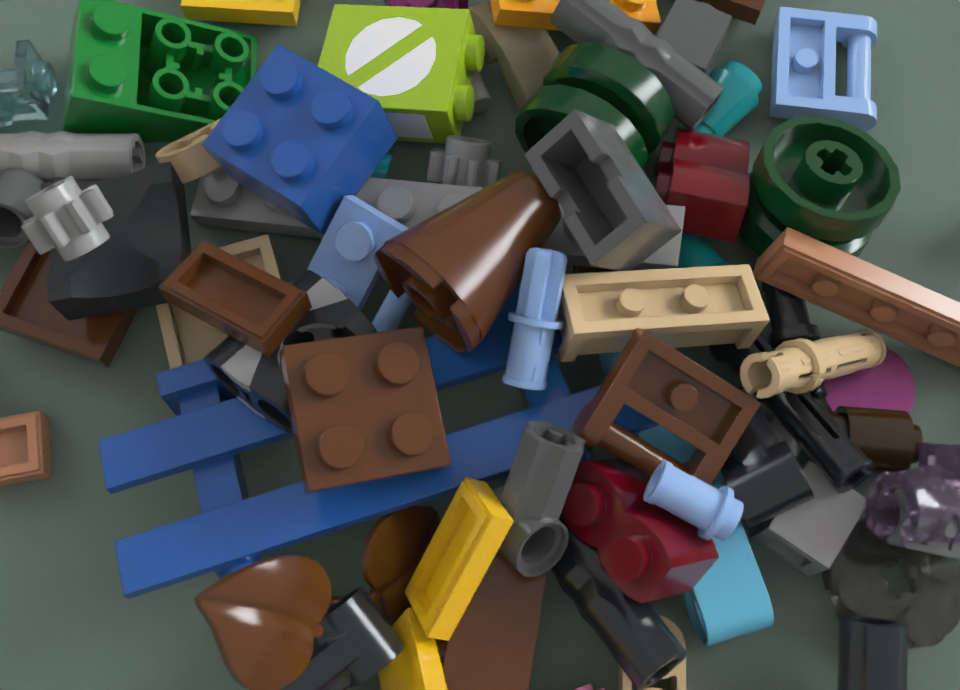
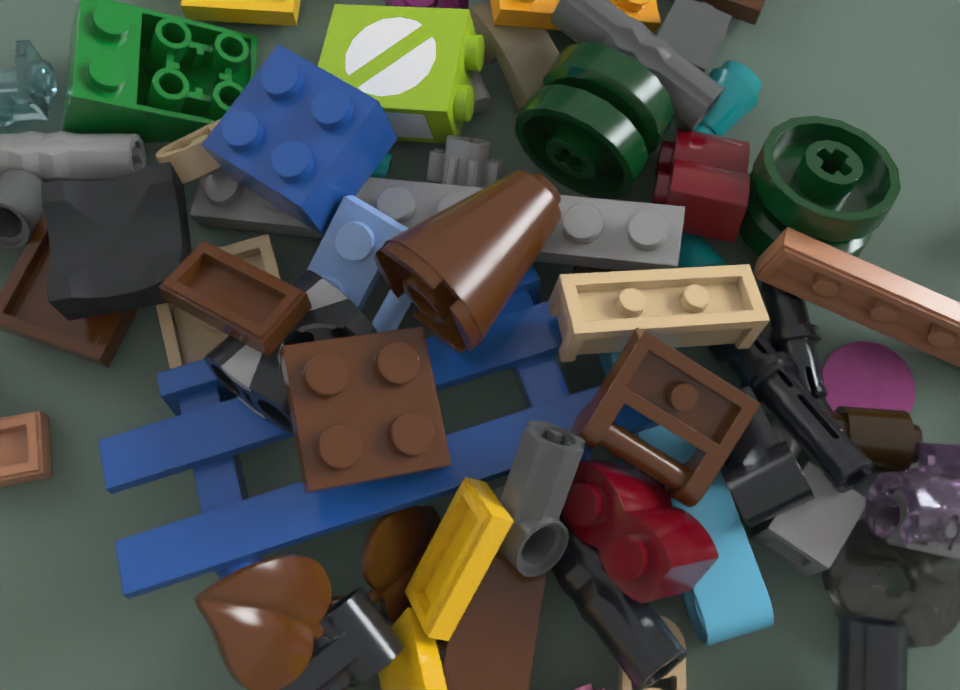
light grey gear [21,176,114,262] -> none
light blue axle [502,248,567,390] -> none
dark grey brick [524,109,682,271] -> none
light blue pin [643,460,744,541] -> none
tan pin [740,328,887,399] -> none
light blue plate [770,7,877,131] -> none

